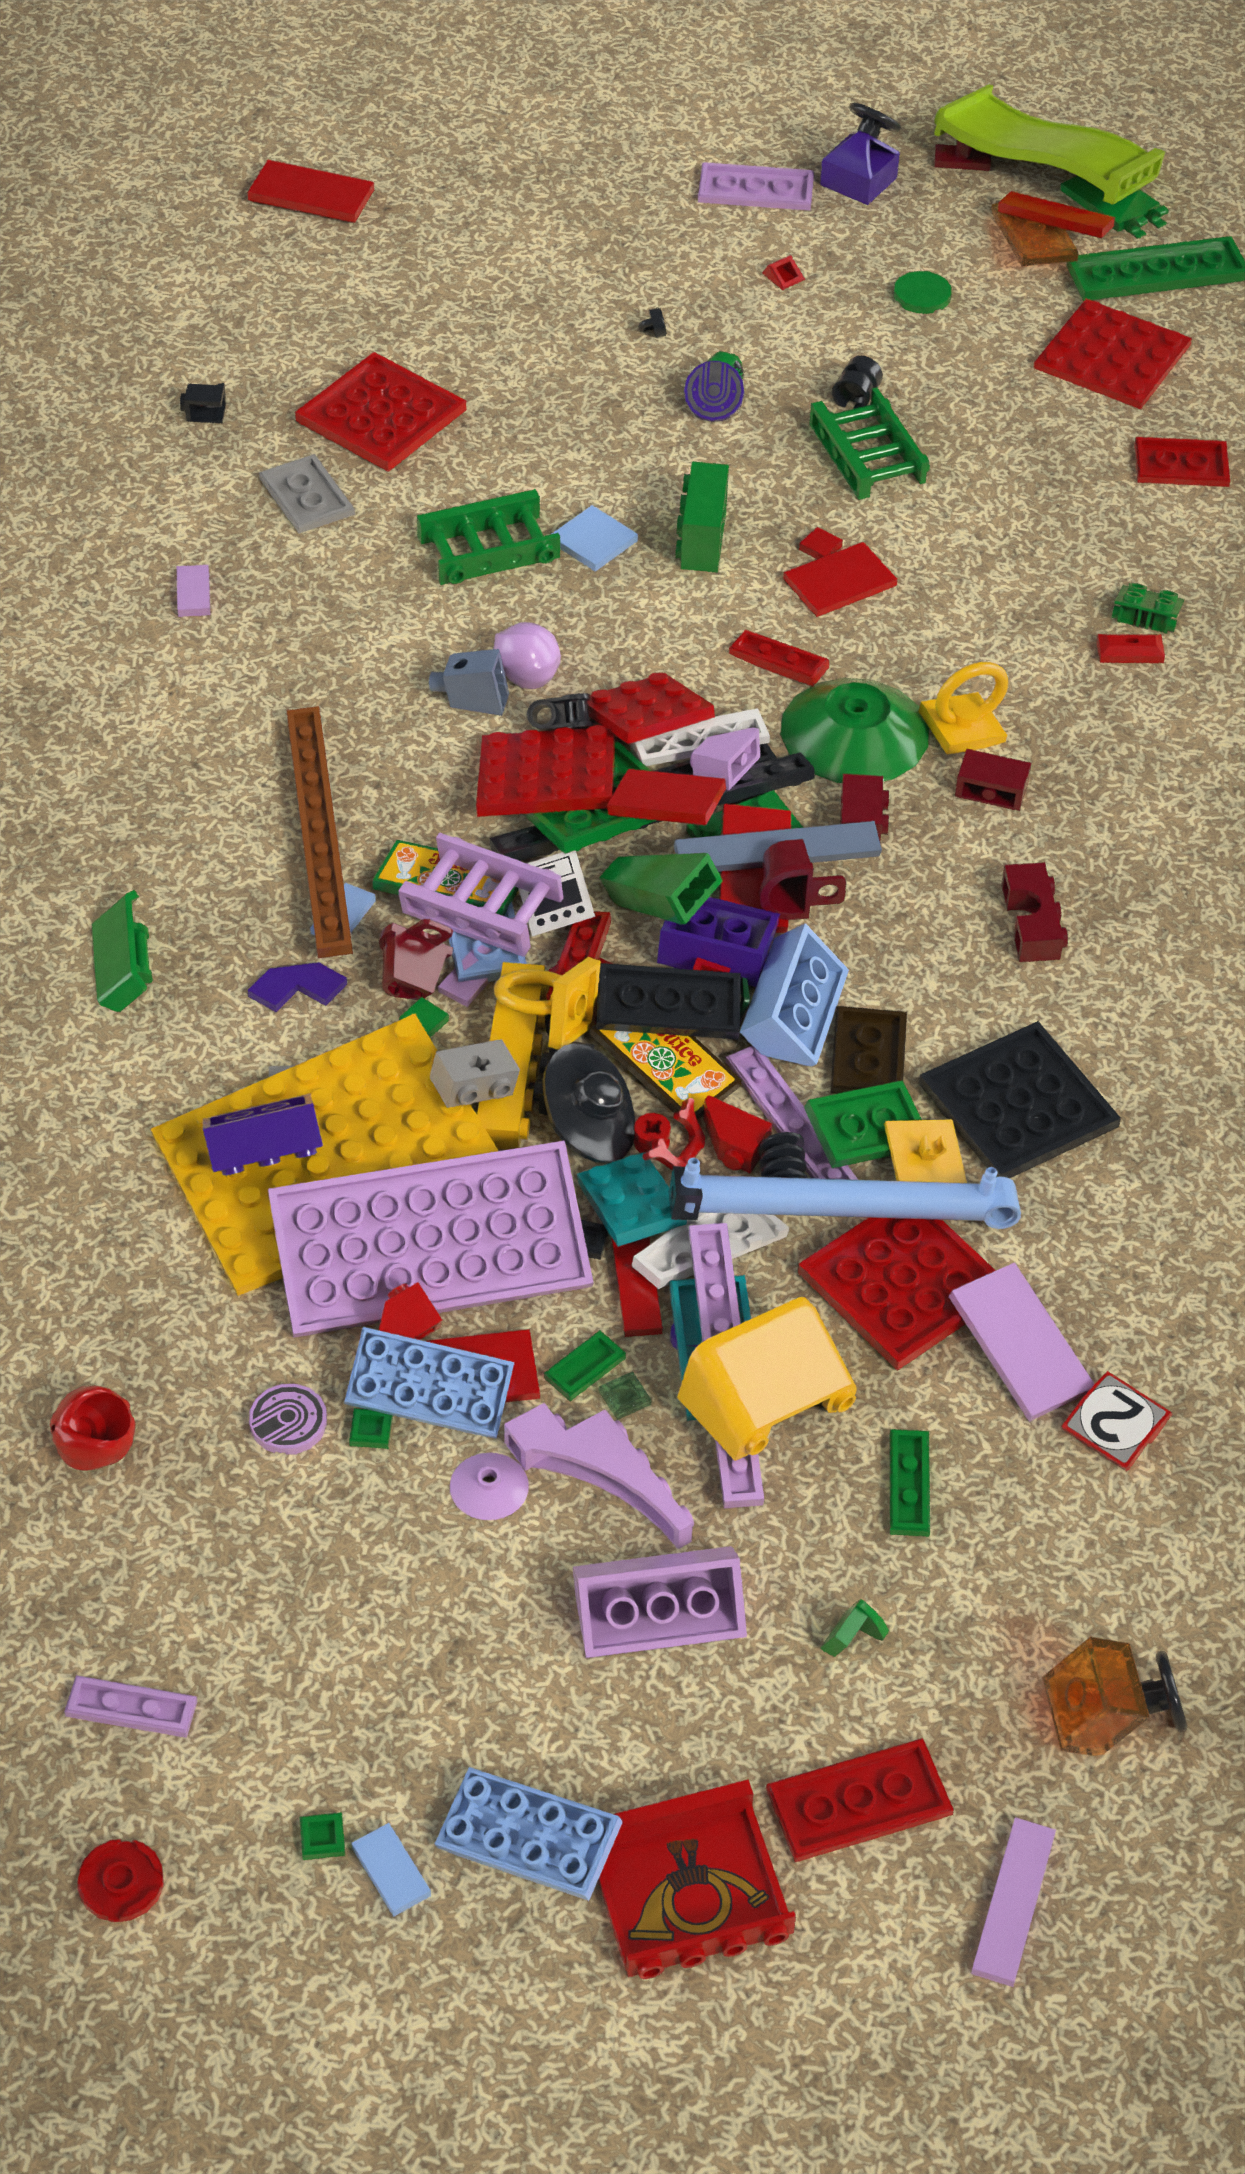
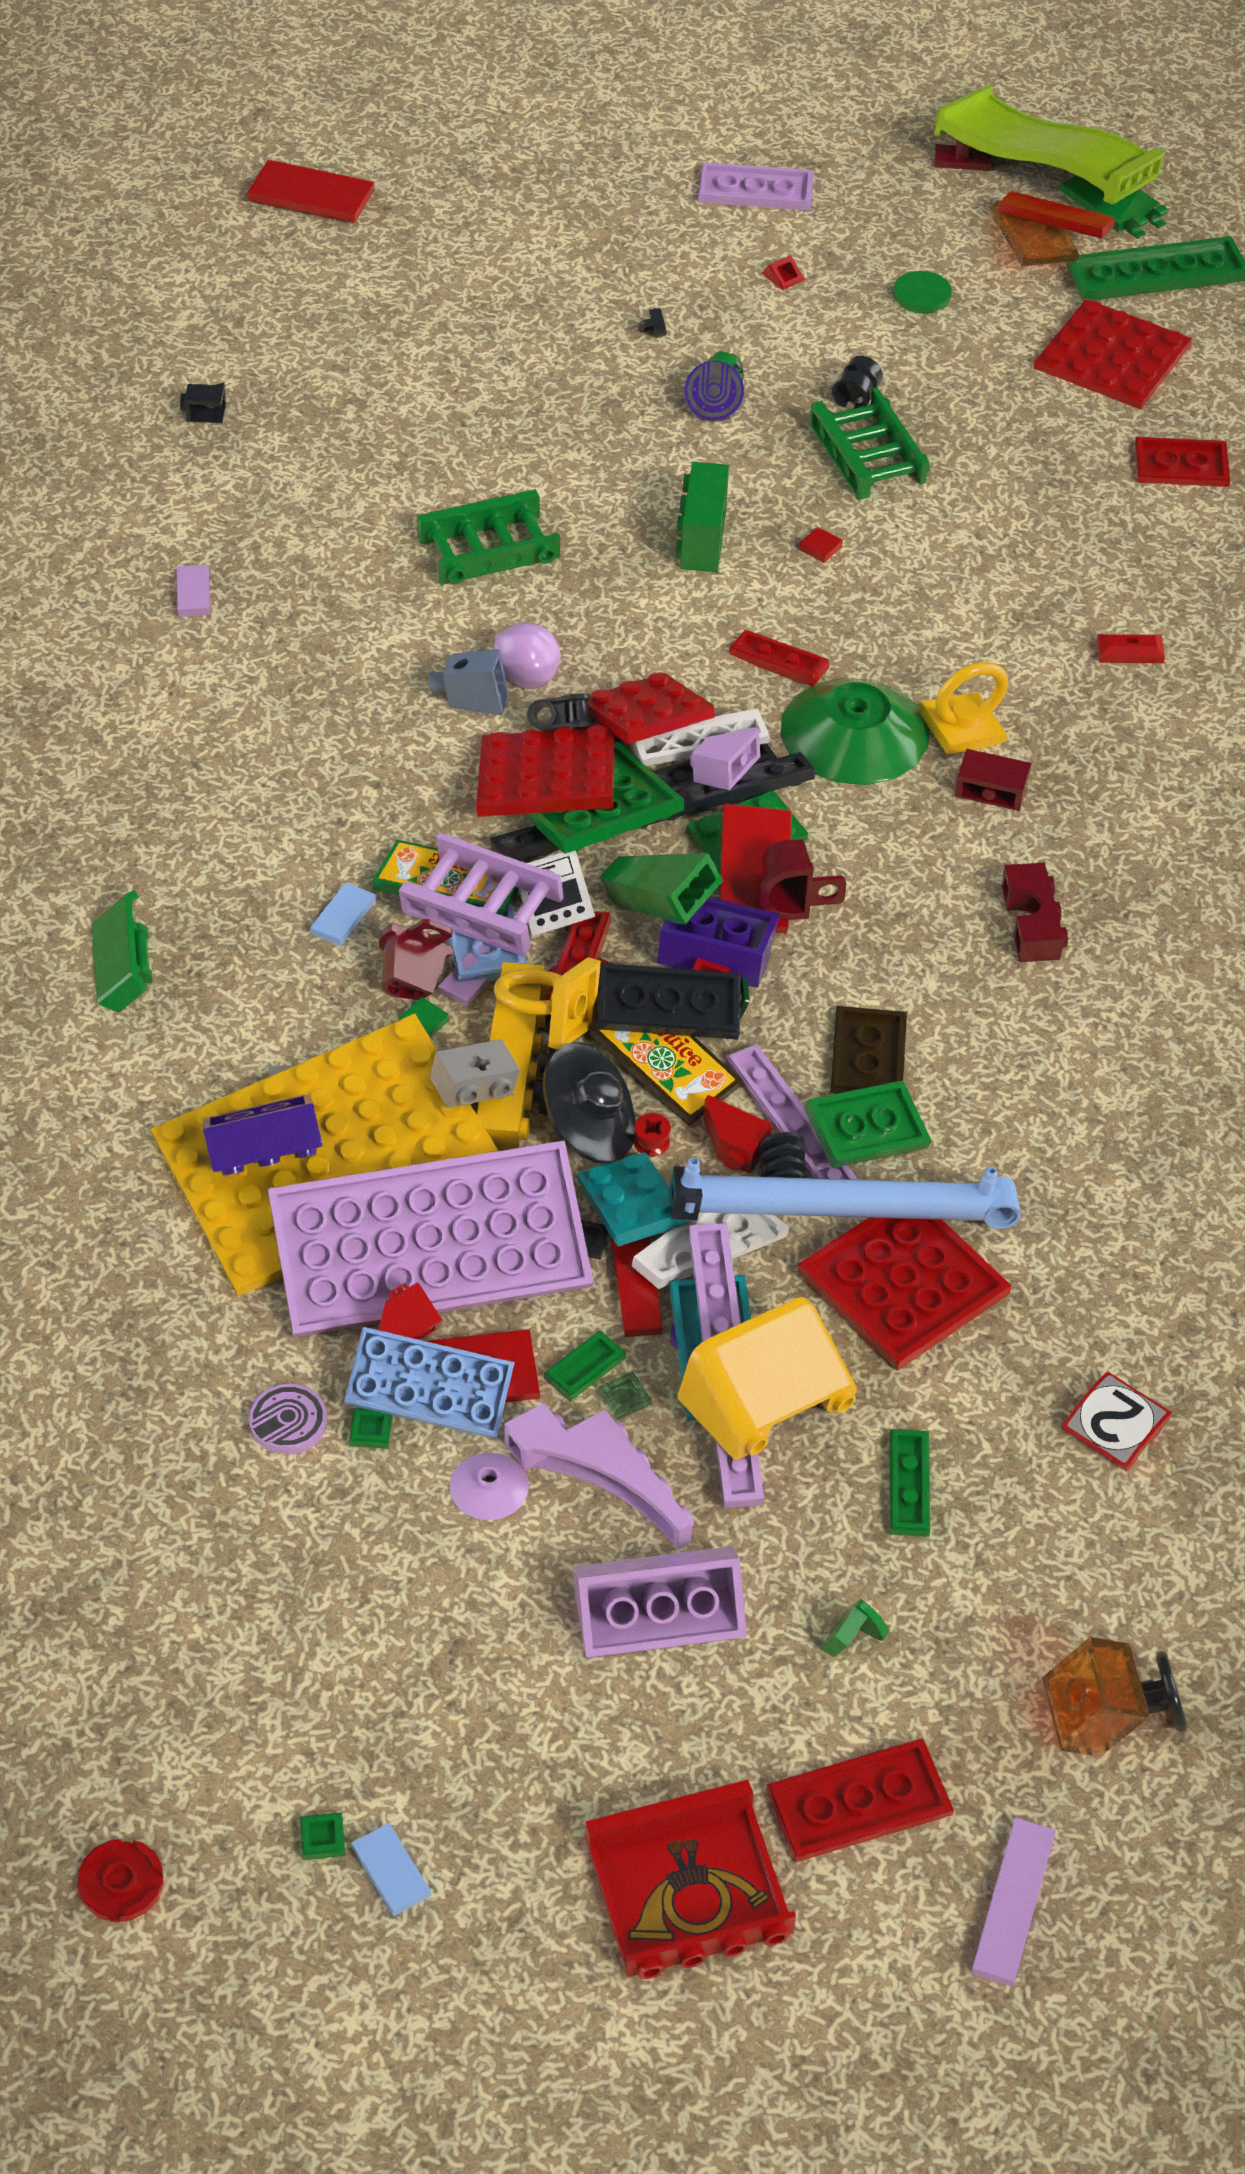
red piece [50,1385,136,1471] -> none
lavender tile [64,1675,197,1738] -> none
dark purple tile [248,962,347,1012] -> none
light grey tile [259,454,355,534] -> none
dark orange plate [286,706,353,958] -> none
red plate [295,352,467,472] -> none
light blue tile [435,1767,622,1901] -> none
light blue tile [552,505,638,572] -> none
red tile [607,769,726,825] -> none
red helmet [642,1098,705,1171] -> none
sand blue tile [674,821,882,872] -> none
light blue slope [740,923,849,1067] -> none
red tile [783,542,898,617] -> none
dark purple piece [820,102,901,205] -> none
dark red brick [840,774,889,842] -> none
yellow piece [884,1119,967,1183] -> none
black plate [919,1021,1121,1179] -> none
lavender tile [949,1262,1094,1422] -> none
green hinge [1112,583,1185,634] -> none

